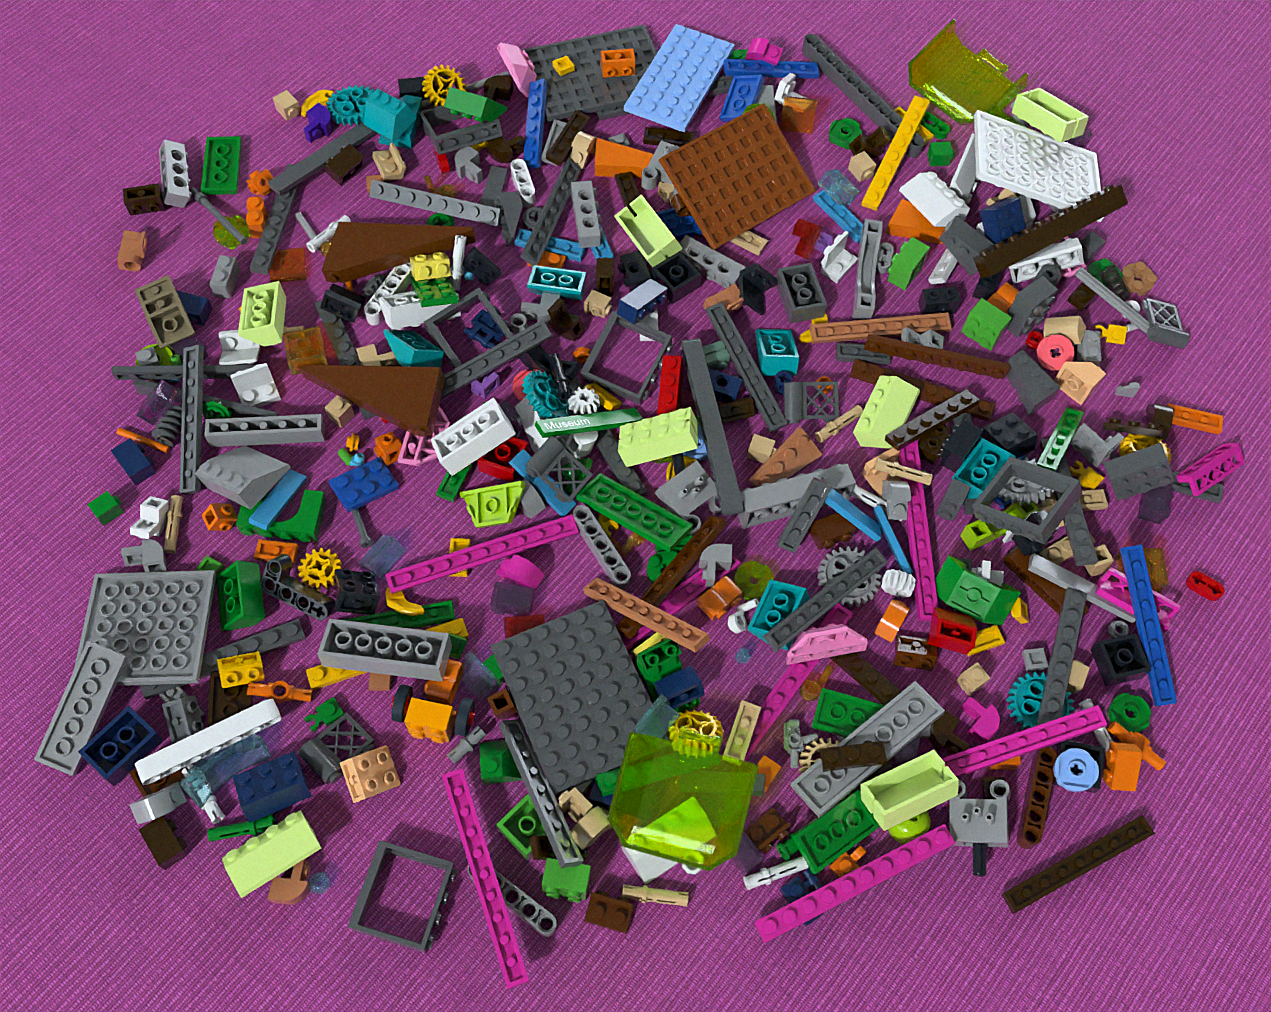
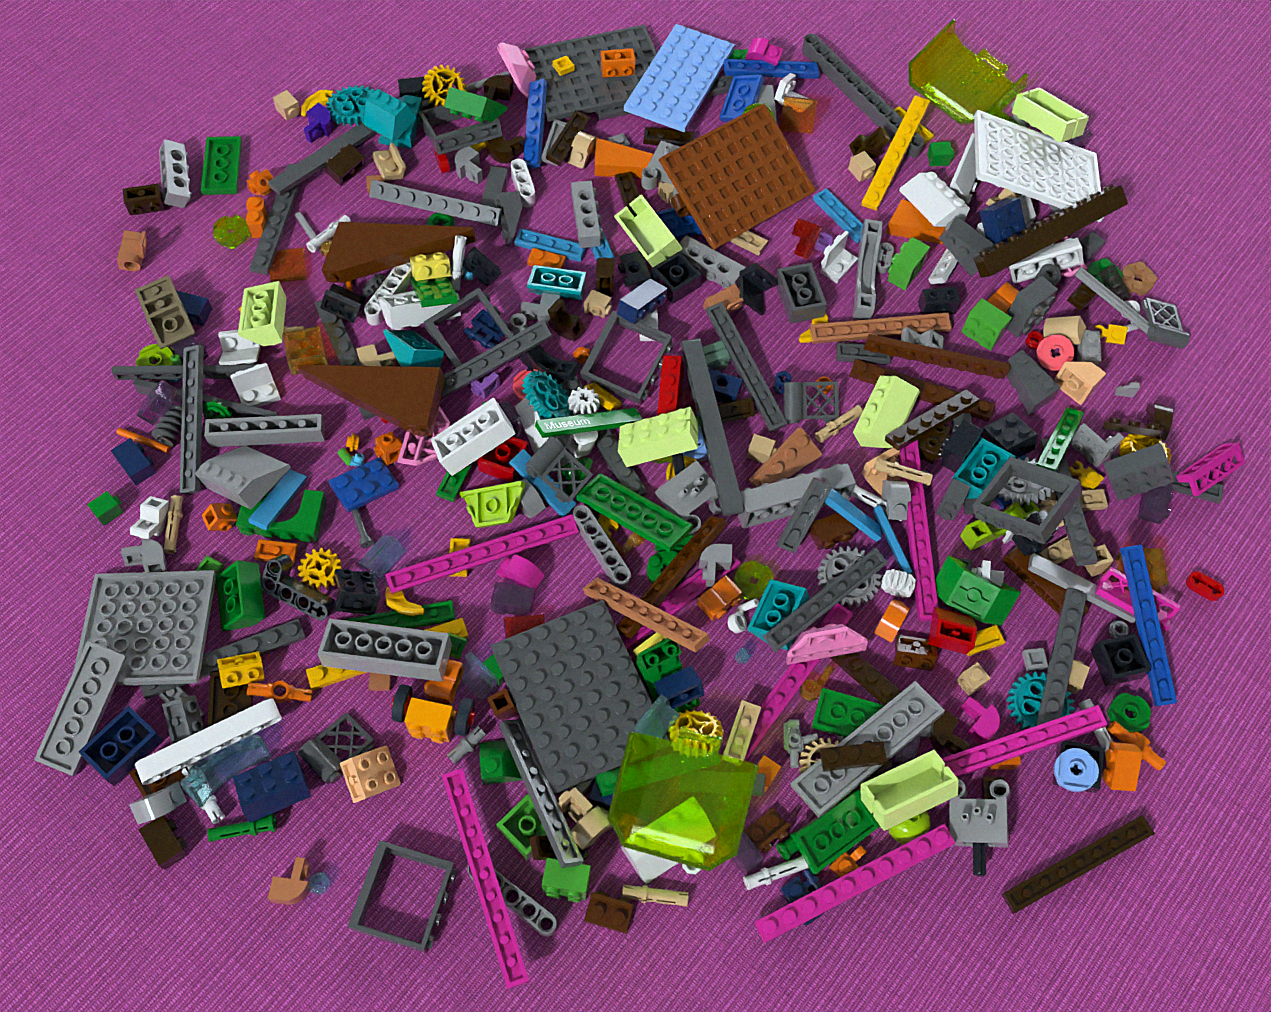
light grey plate [135,347,160,366] -> none
dark grey bar [190,187,247,245] -> none
light grey brick [209,255,241,299] -> none
yellowish green slope [222,810,321,898] -> none
green plate [304,697,344,732] -> none
tan brick [324,395,355,428] -> none
clear yellow plate [424,175,456,198] -> none
dark grey plate [520,158,582,266] -> none
dark grey gear [523,207,543,229] -> none
black pin [548,353,571,400] -> none
teal slope [755,329,799,377] -> none
clear light blue brick [817,169,859,205] -> none
green plate [828,118,862,150] -> none
green beam [920,111,950,140] -> none
black brick [972,271,1002,301] -> none
yellow plate [1011,598,1029,624] -> none
reddish brown beam [1017,747,1057,849] -> none
orange plate [1167,403,1223,435] -> none

